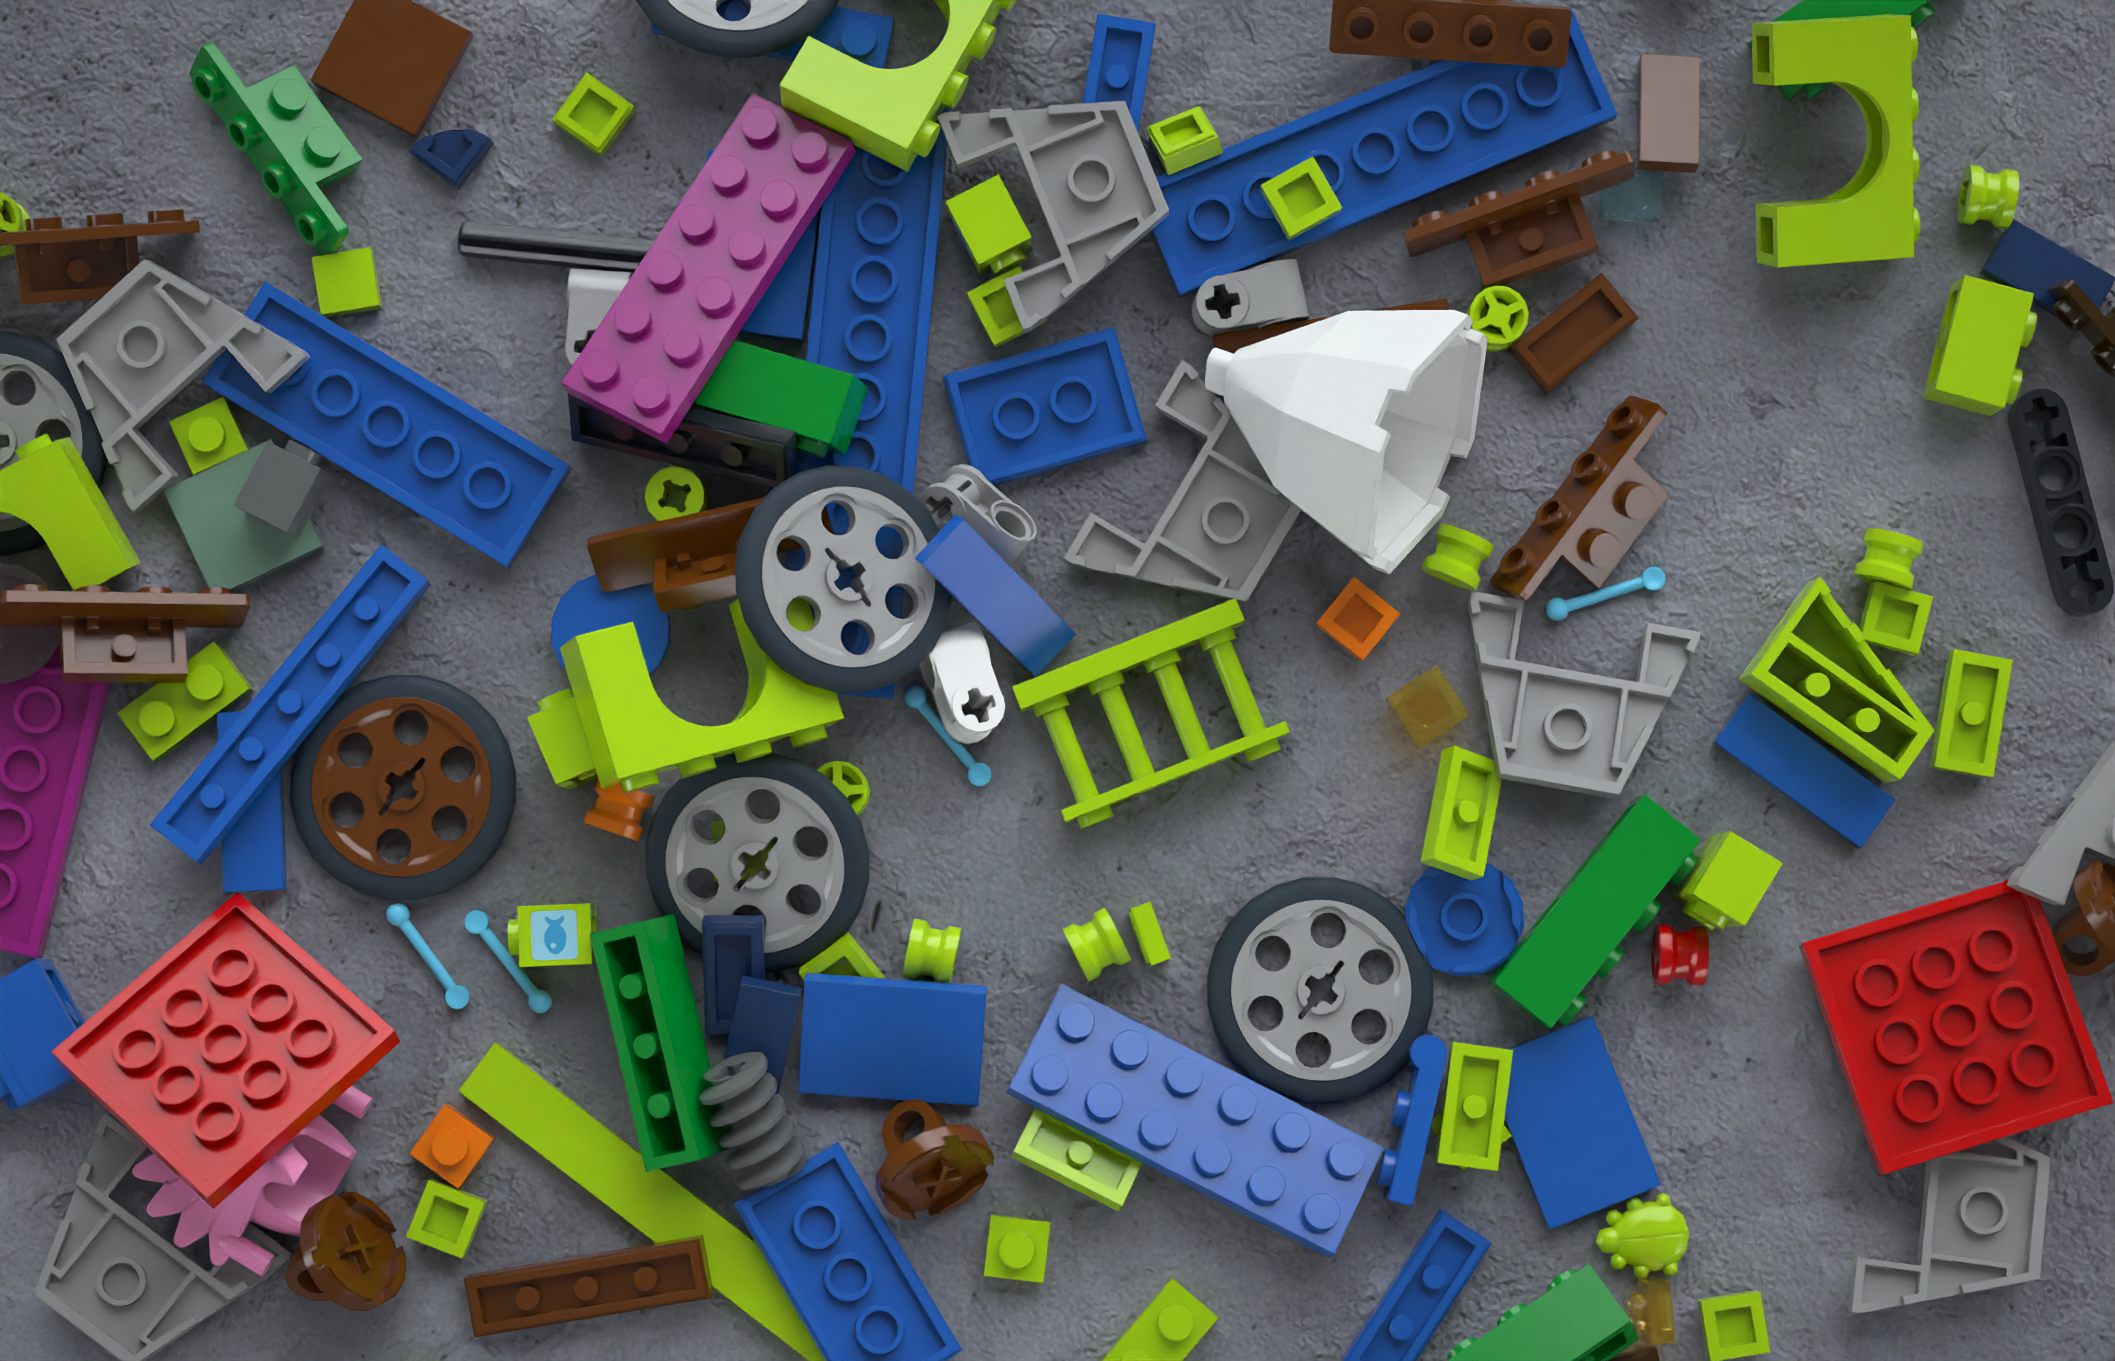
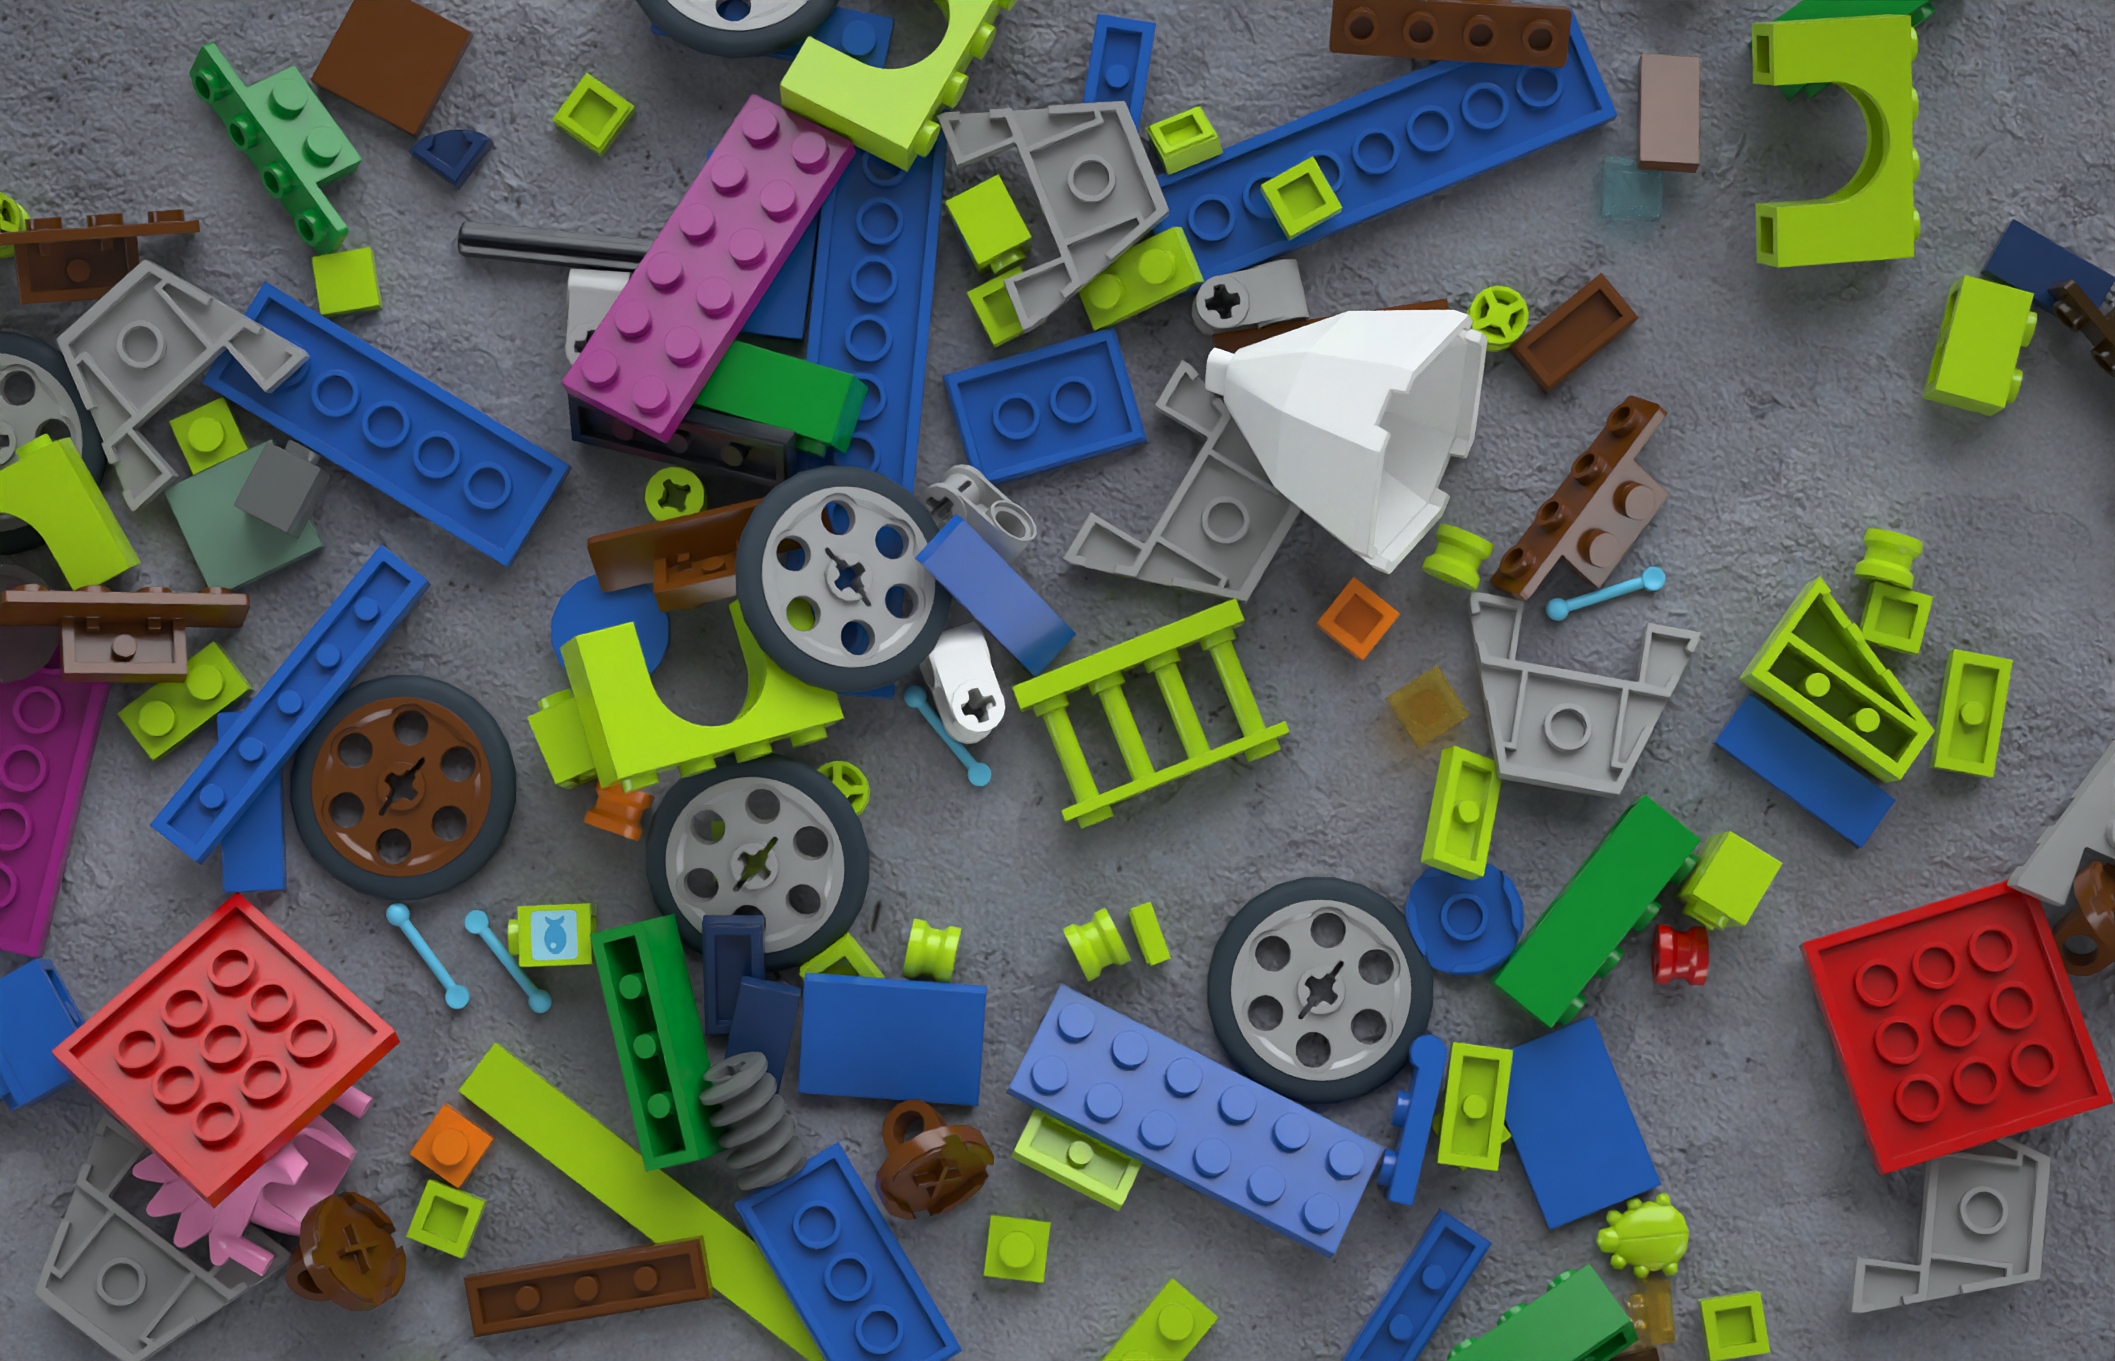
reddish brown bracket [1403,150,1635,289] -> none
lime wheel [1957,164,2019,229] -> none
black beam [2008,389,2114,617] -> none
none -> lime plate [1078,227,1205,331]

